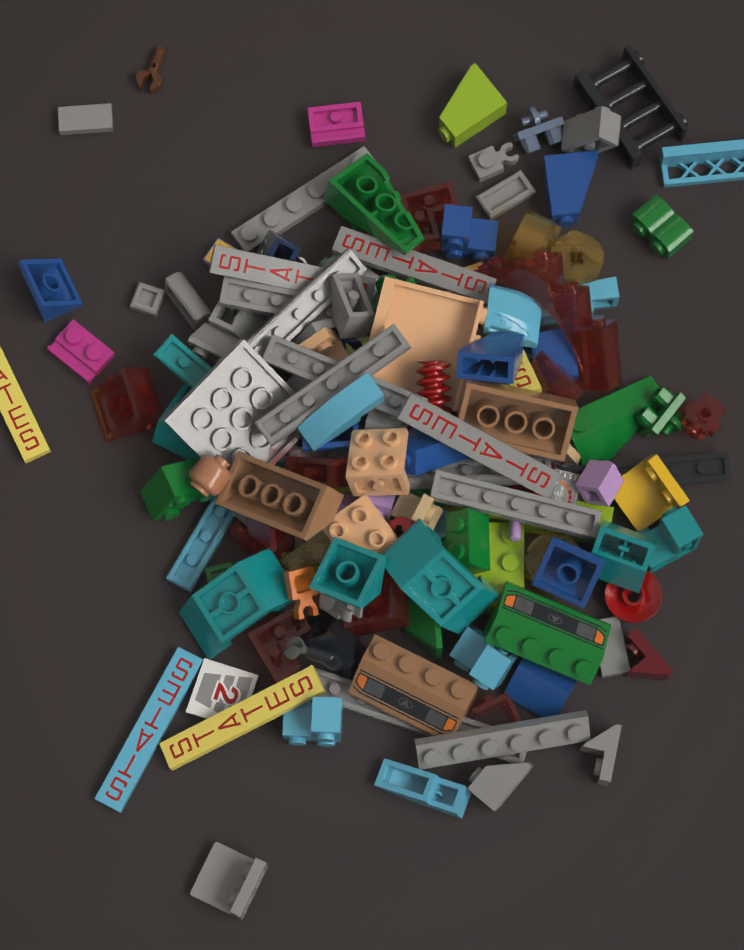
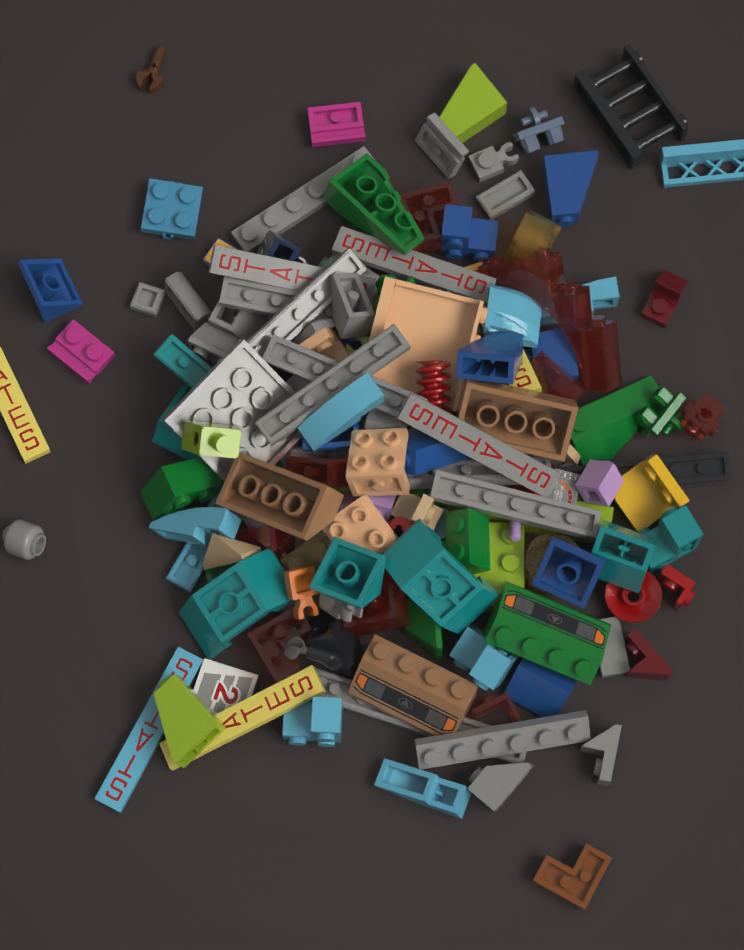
light grey tile [58,103,113,135] -> none
clear red slope [90,367,163,442] -> none
nougat head [189,454,231,497] -> none
light grey bracket [190,842,268,920] -> none
clear yellow brick [547,230,604,293] -> none
light grey brick [561,106,621,153] -> none
green brick [631,195,694,259] -> none
none -> light grey head [2,519,46,560]
none -> dark azure plate [141,178,203,241]
none -> medium azure slope [149,507,242,547]
none -> lime slope [153,673,226,768]
none -> lime torso [181,420,241,458]
none -> tan slope [203,533,261,570]
none -> light grey plate [414,113,469,179]
none -> dark orange plate [532,843,612,910]
none -> dark red slope [640,270,689,328]
none -> red bracket [658,564,696,611]

